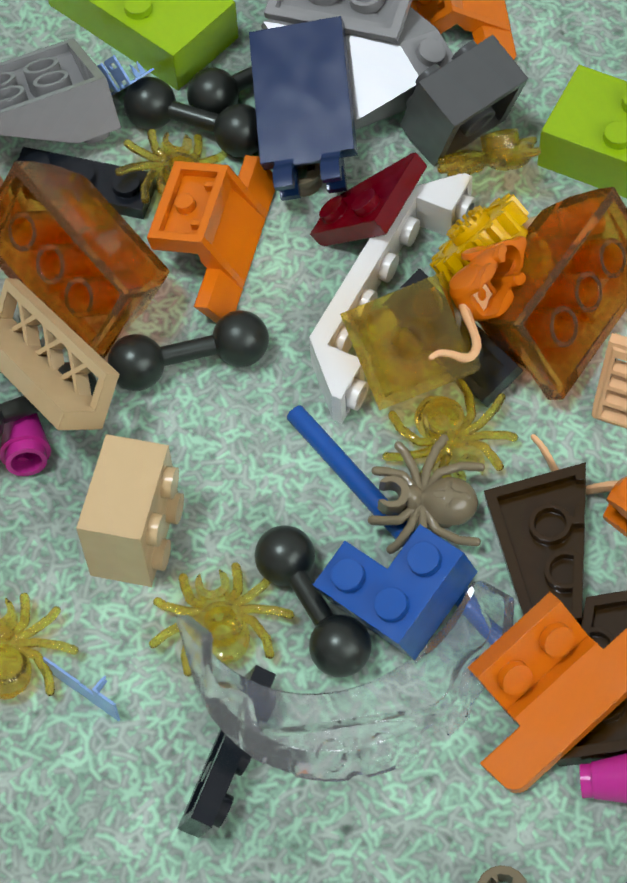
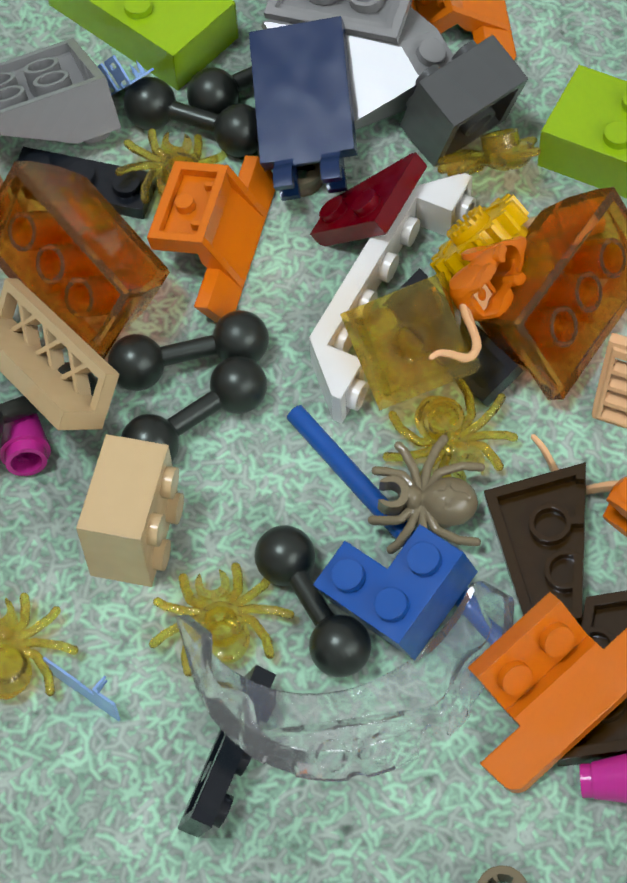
none -> pearl dark grey piece [121,356,267,461]

